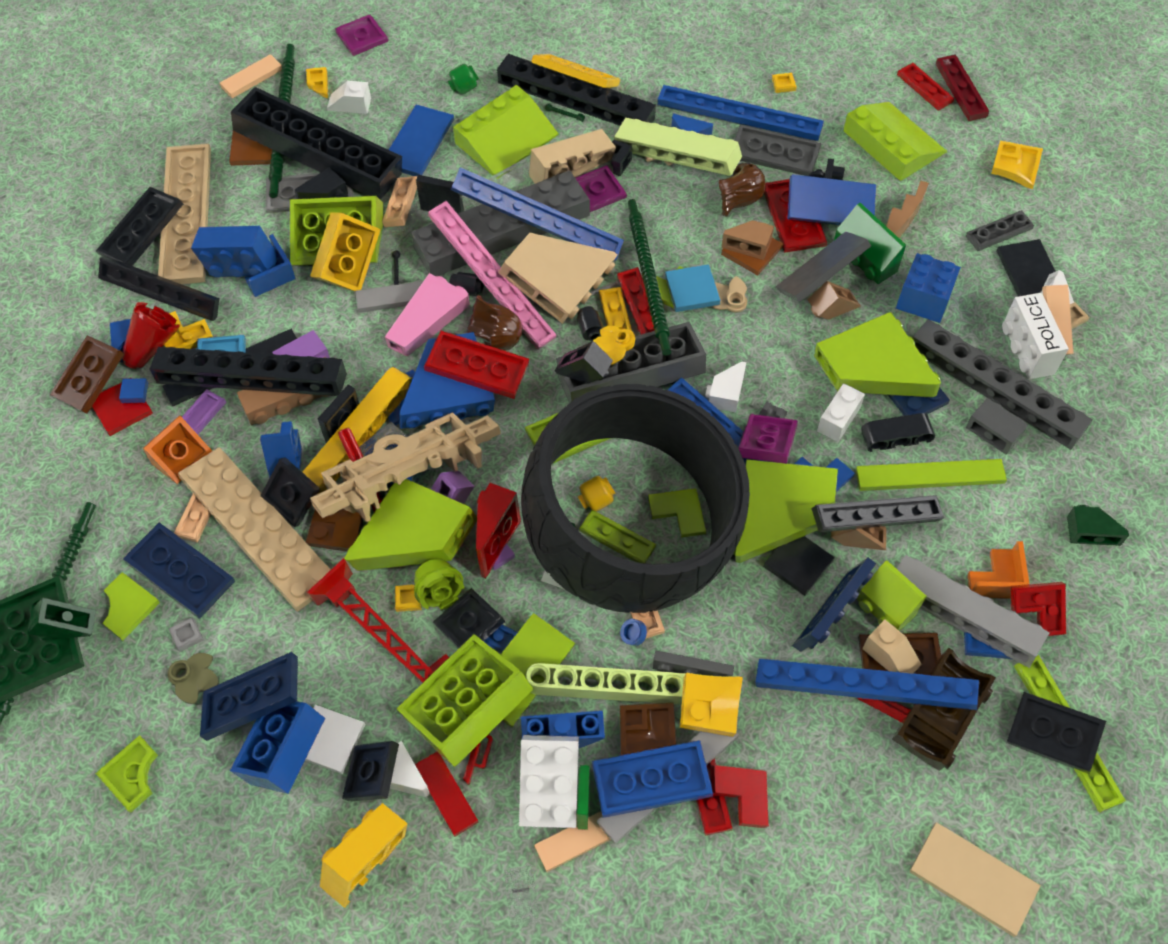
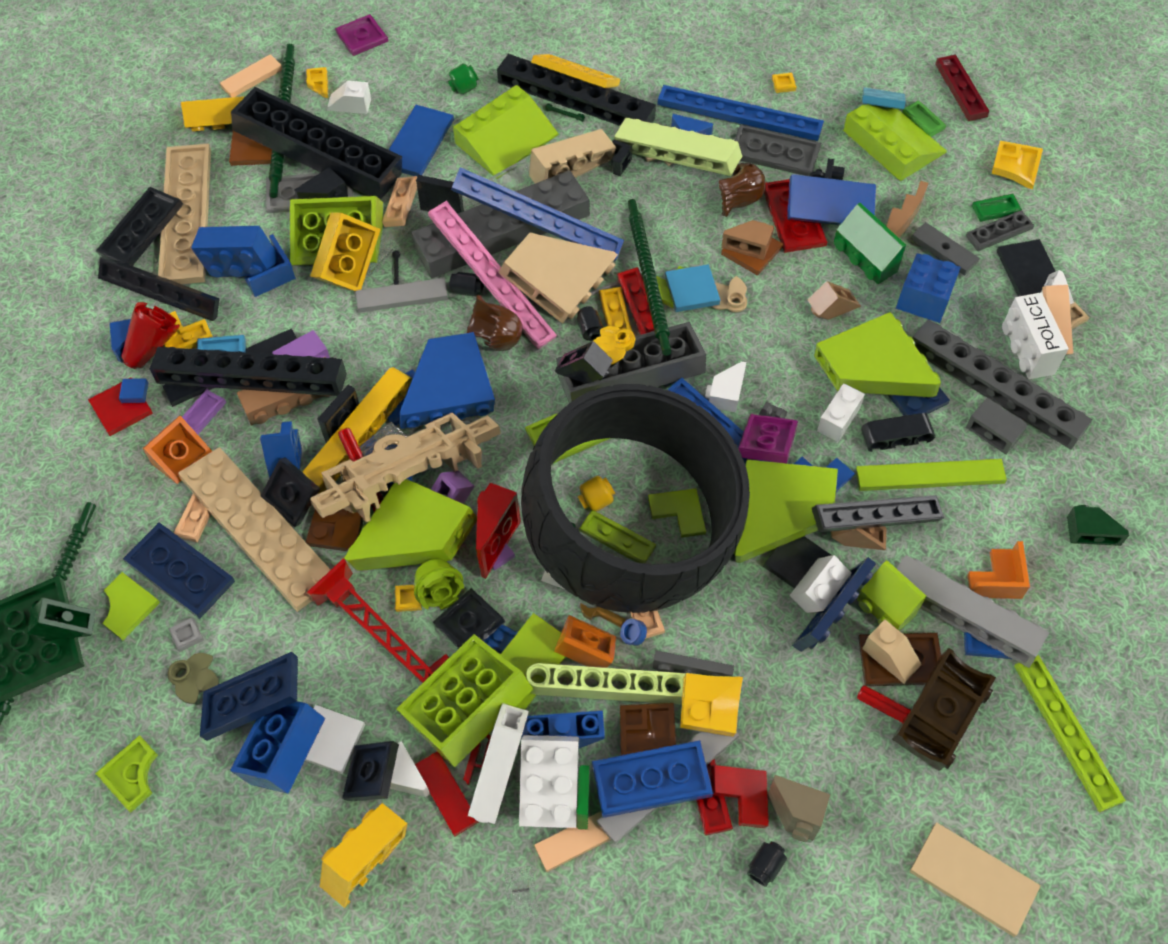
reddish brown tile [50,335,124,414] -> none
bright pink slope [385,273,470,356] -> none
red tile [424,331,530,399] -> none
magenta tile [575,165,627,212] -> none
blue plate [755,659,979,710] -> none
dark grey tile [776,231,871,302] -> none
red tile [897,63,955,111] -> none
black tile [1006,692,1106,774] -> none
red tile [1011,582,1066,636] -> none
none -> yellow slope [181,96,245,131]
none -> white slope [468,703,529,824]
none -> orange slope [554,615,616,668]
none -> pearl gold bar [580,603,626,628]
none -> black brick [747,841,787,887]
none -> dark tan slope [767,775,830,842]
none -> white brick [790,555,851,613]
none -> dark azure tile [862,87,906,110]
none -> bright green tile [902,100,946,137]
none -> dark grey tile [911,222,979,276]
none -> green tile [972,194,1022,222]

